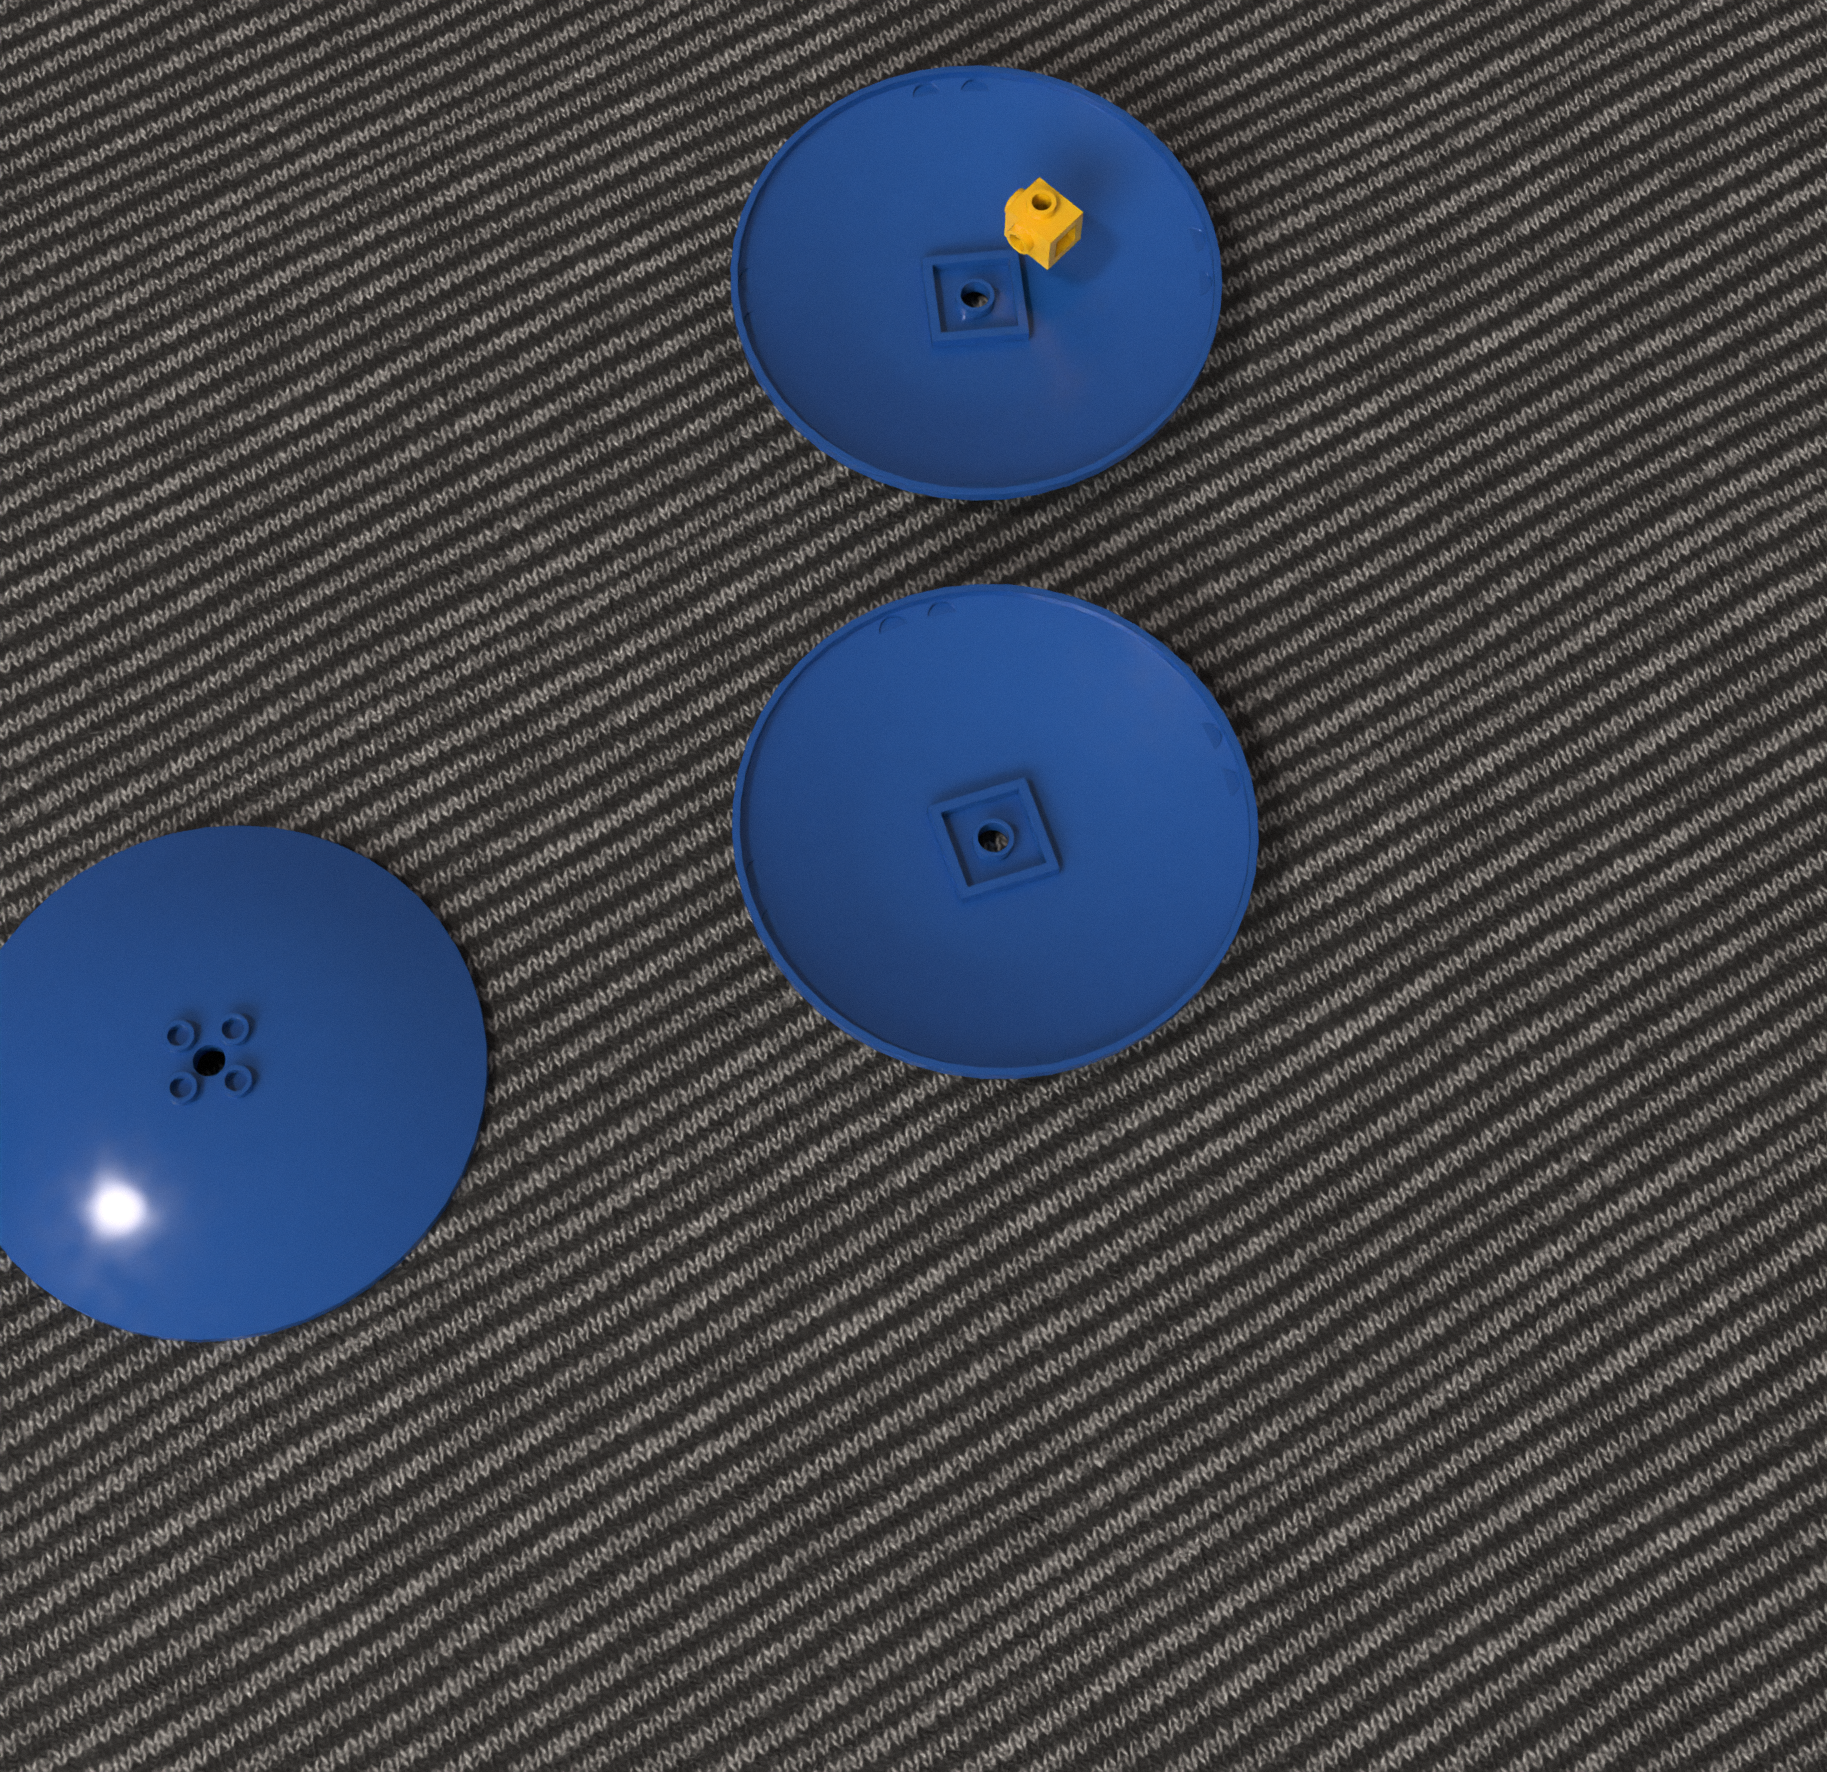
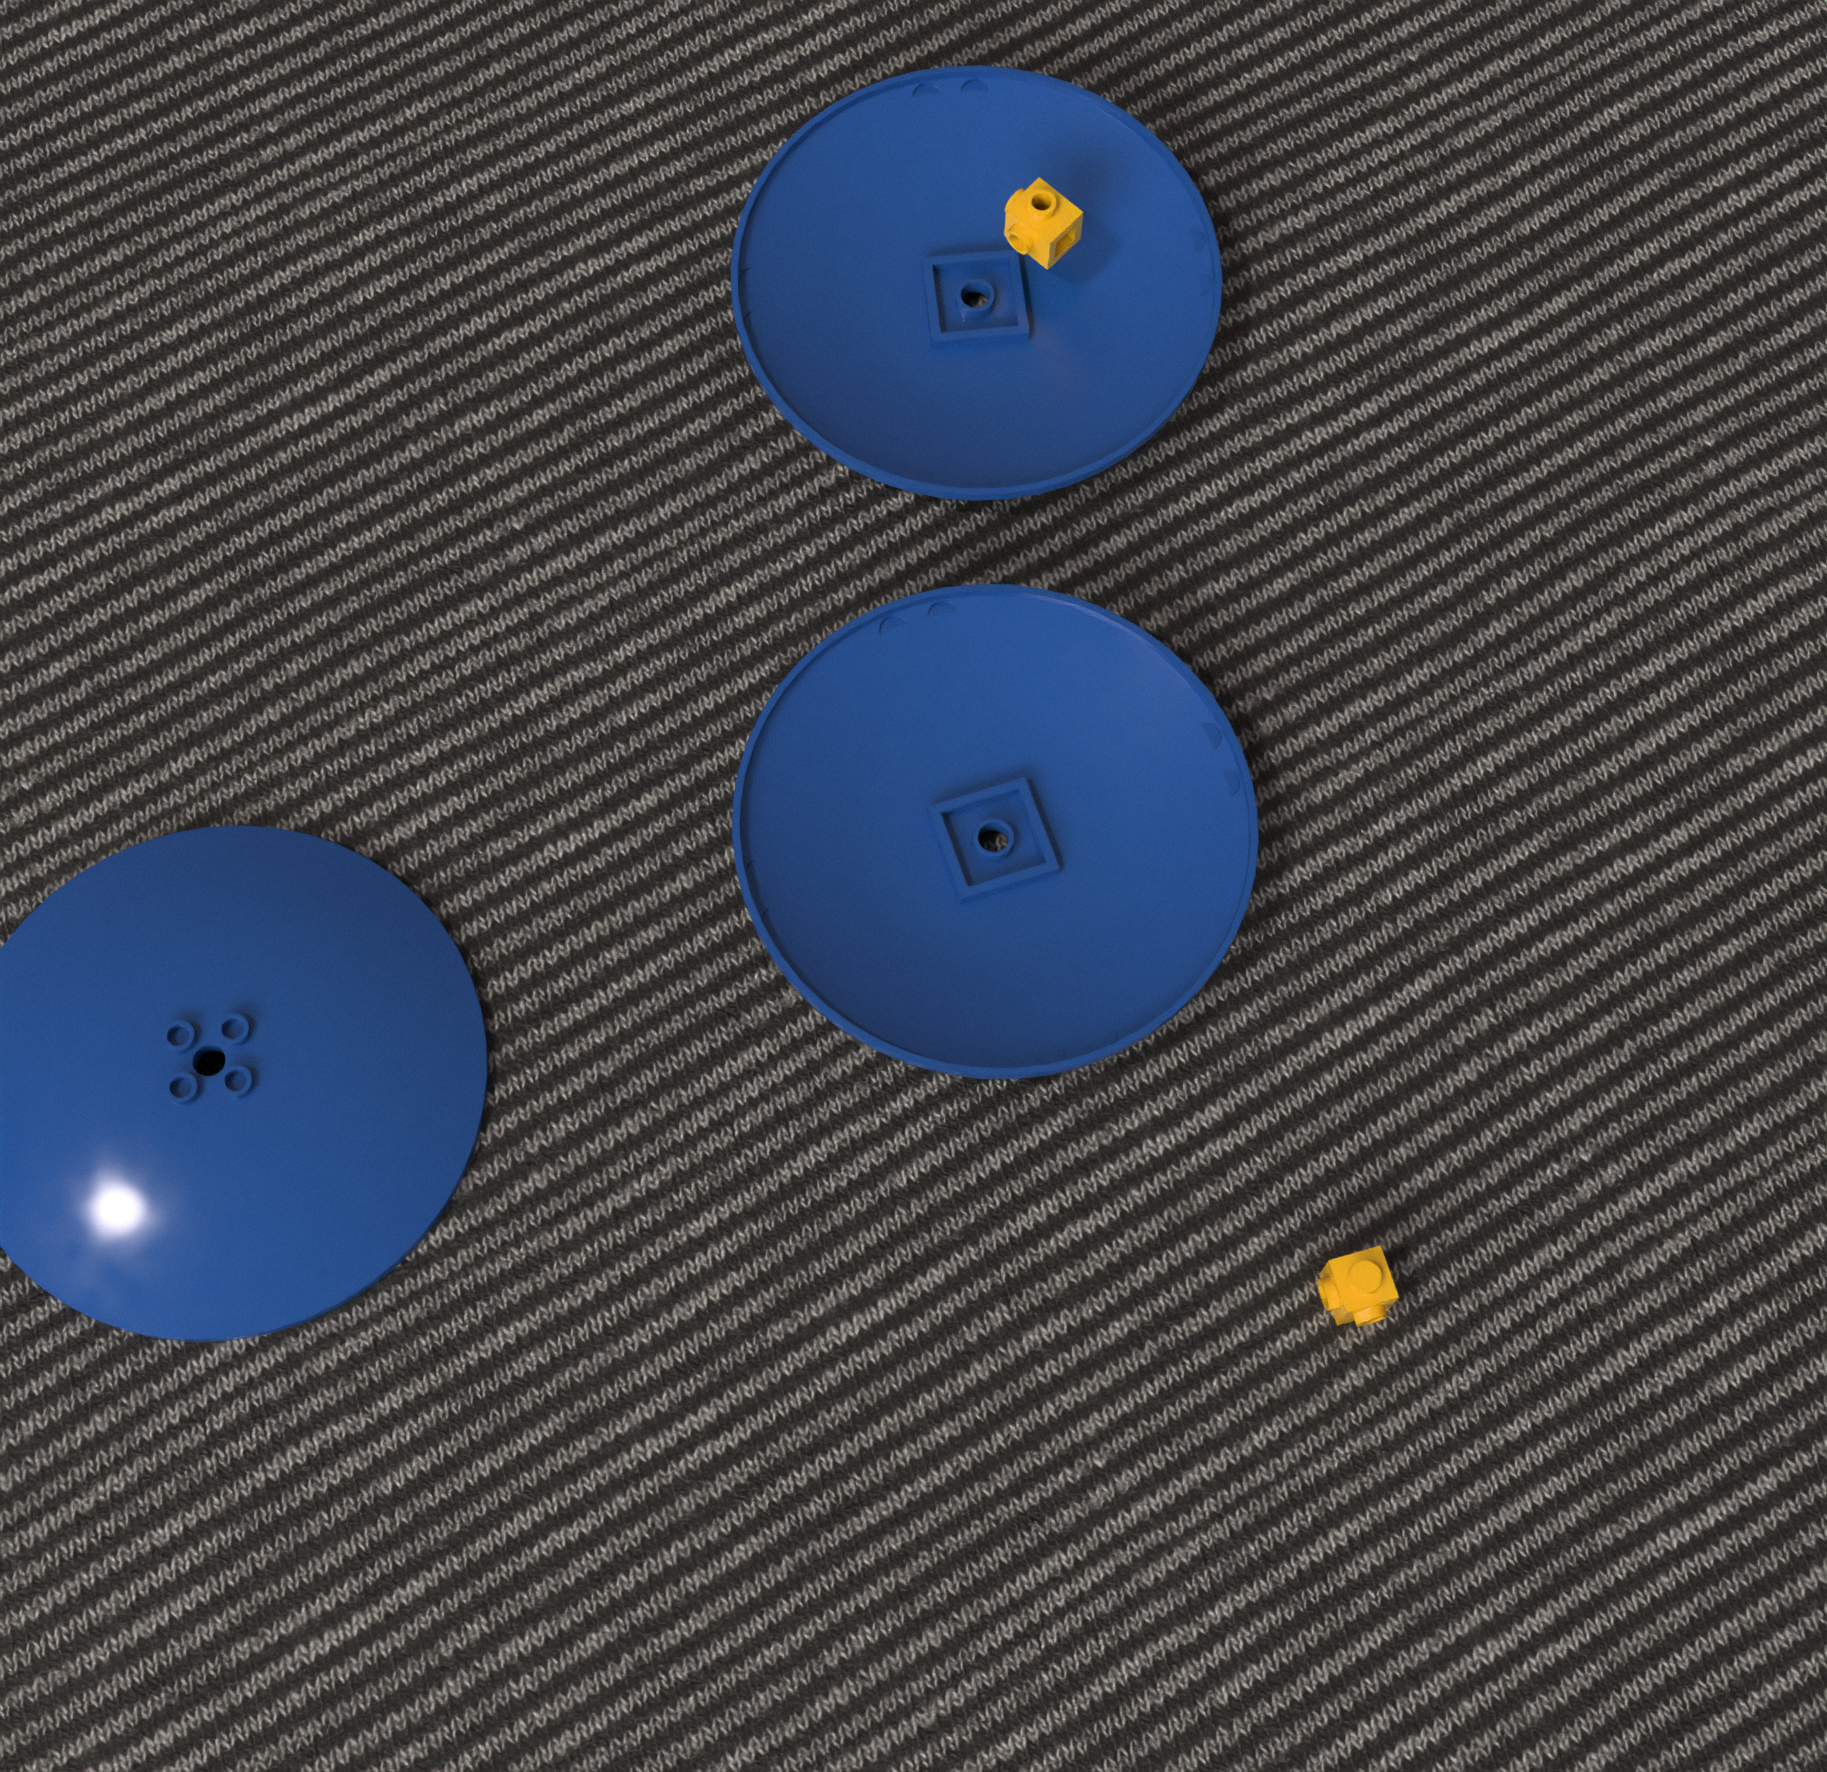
none -> yellow brick [1317,1245,1399,1327]

